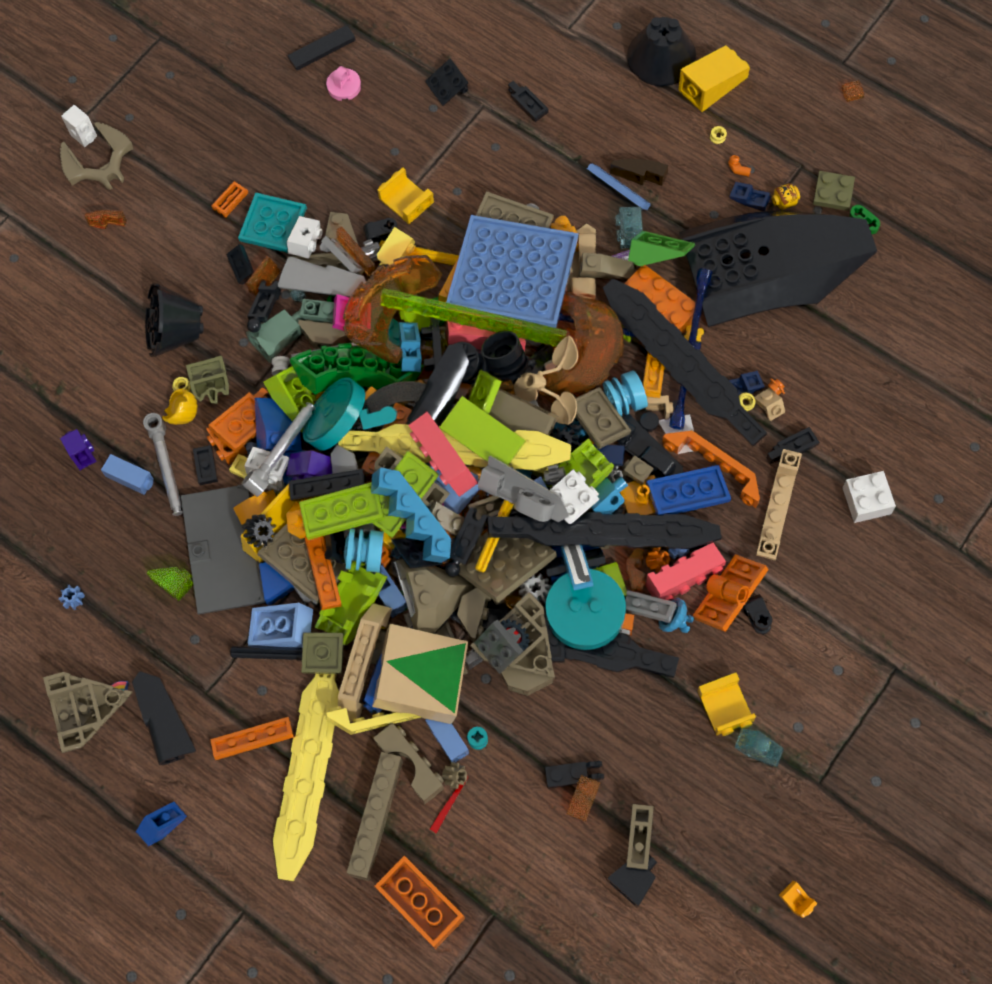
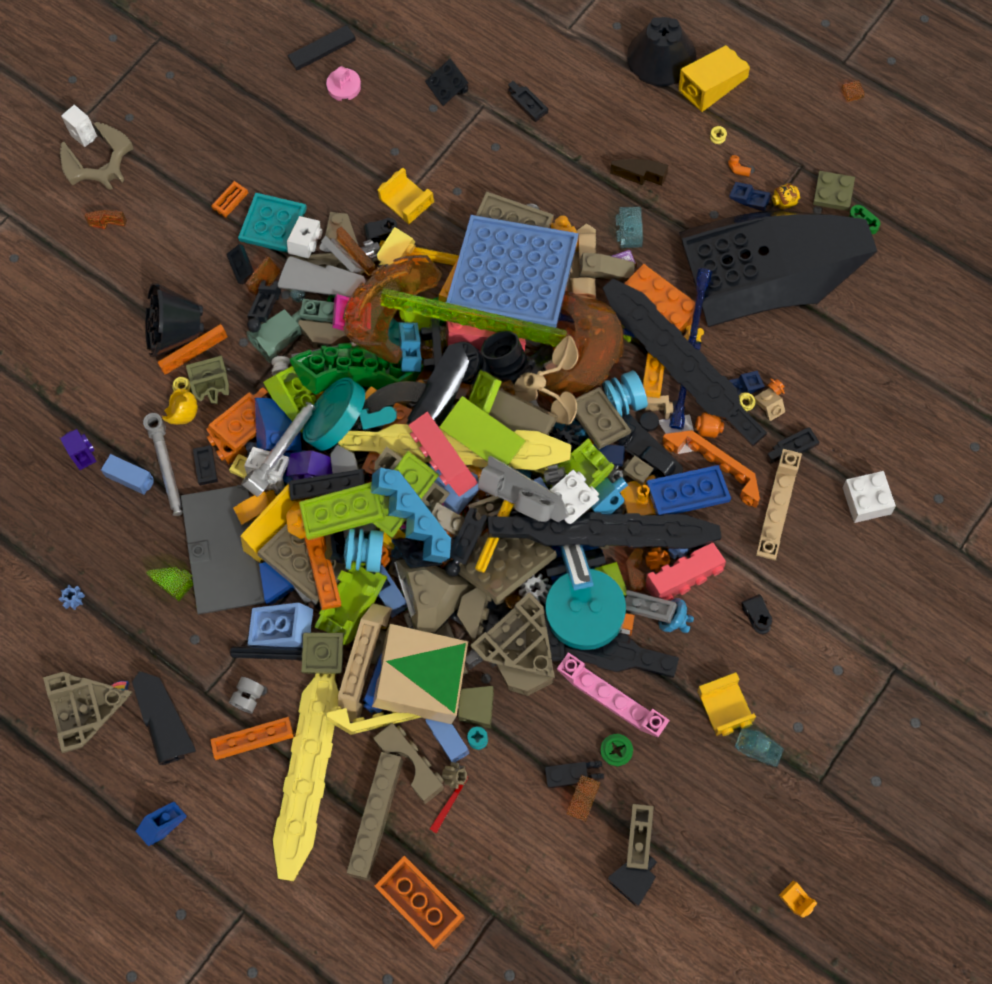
black gear [242,514,277,547] -> none
dark grey plate [474,619,530,674] -> none
medium blue tile [587,164,651,210] -> none
bright green slope [628,231,695,266] -> none
orange plate [693,554,768,632] -> none
none -> orange tile [157,324,227,375]
none -> light grey wheel [229,677,264,714]
none -> olive torso [457,686,494,729]
none -> bright pink slope [557,653,670,737]
none -> green gear [600,734,633,767]
none -> orange head [695,412,724,438]

